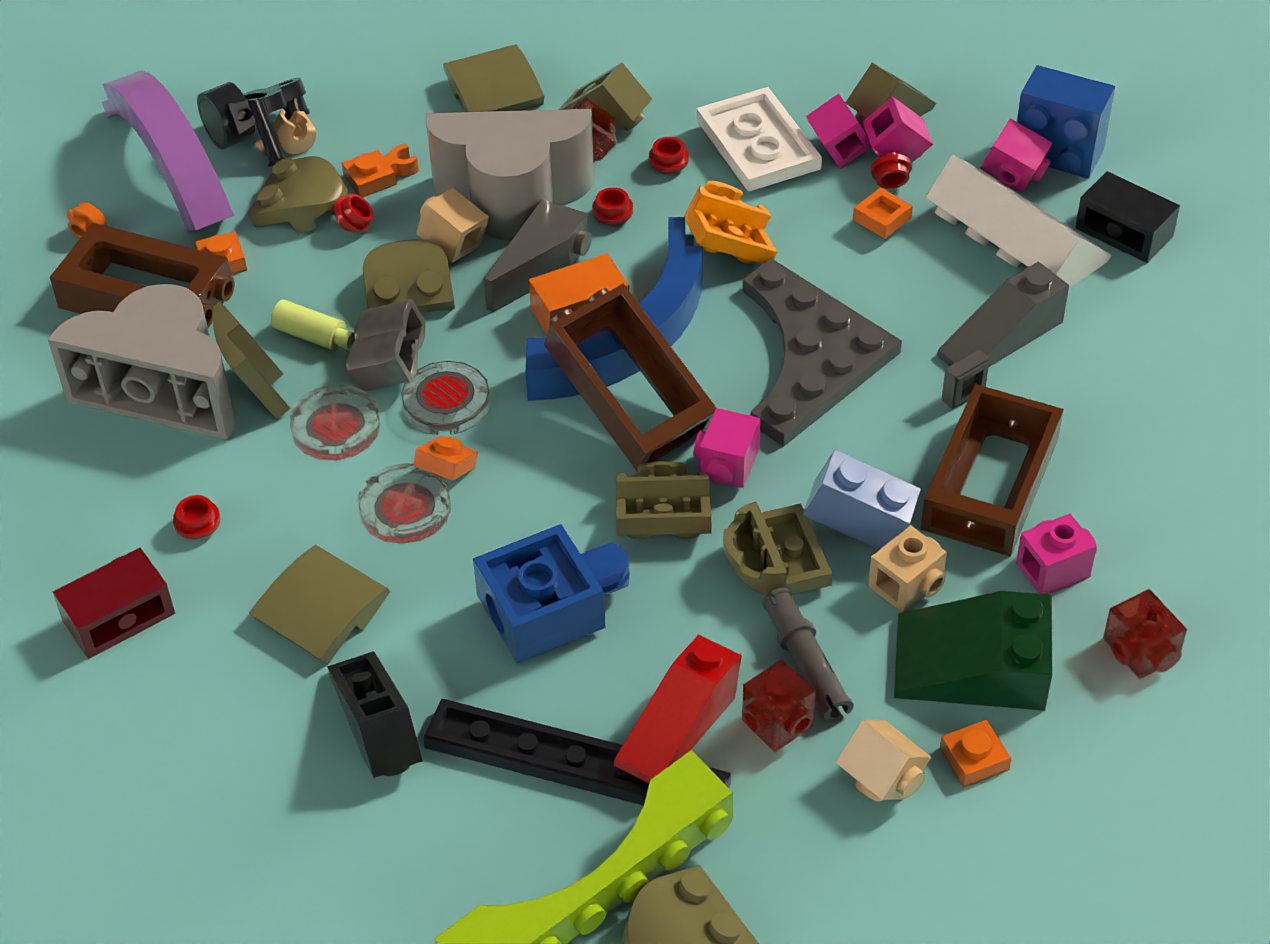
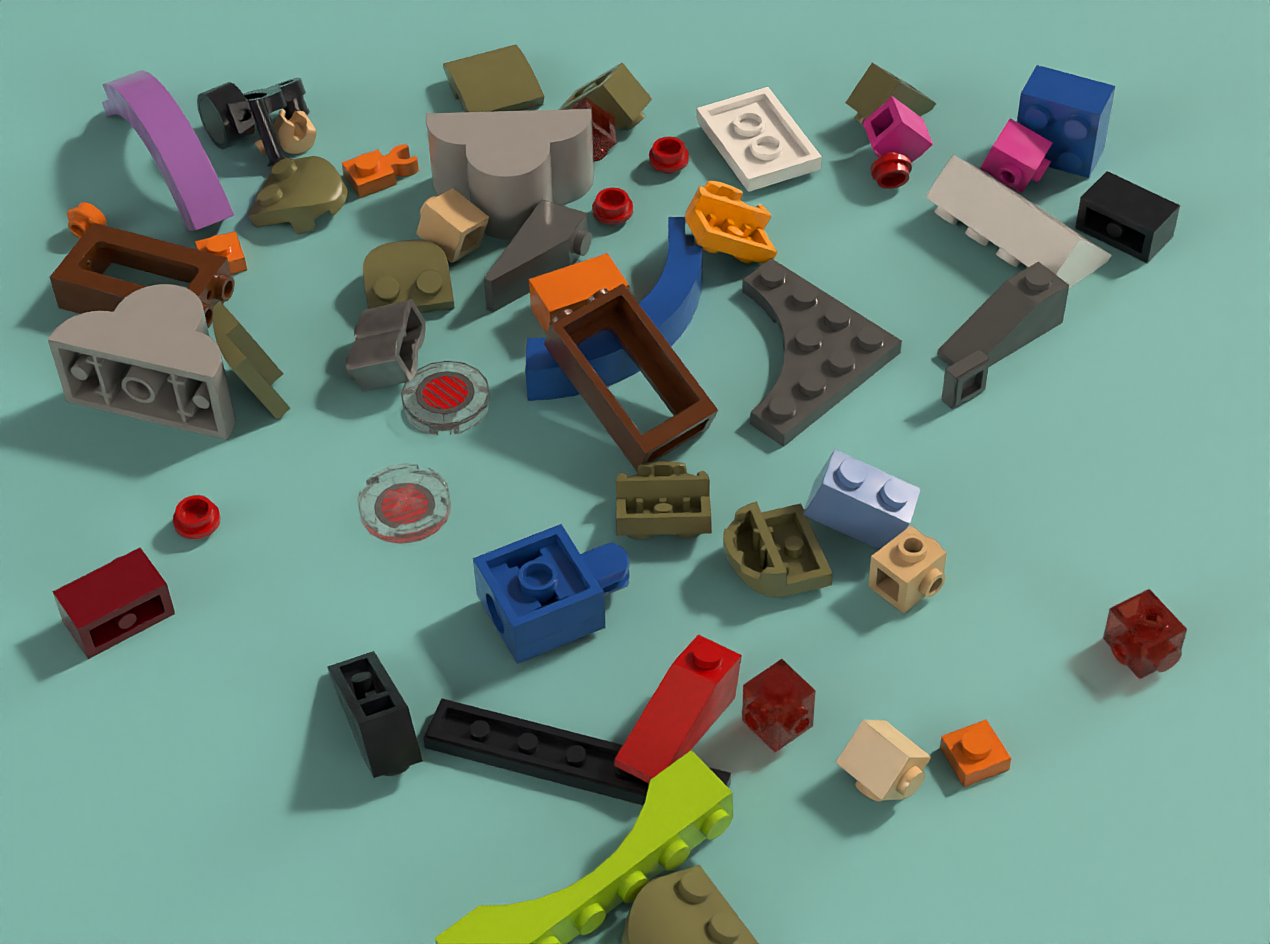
olive slope [249,544,391,665] -> none
yellowish green cylinder [271,299,356,351] -> none
clear tile [290,385,381,461] -> none
red plate [334,193,373,234] -> none
orange plate [413,436,478,481] -> none
dark pink brick [693,408,760,488] -> none
dark grey pin [762,587,854,722] -> none
dark pink brick [805,94,872,169] -> none
orange plate [853,187,913,239] -> none
dark green slope [894,591,1052,711] -> none
reddish brown piece [920,384,1064,557] -> none
dark pink brick [1016,513,1097,594] -> none

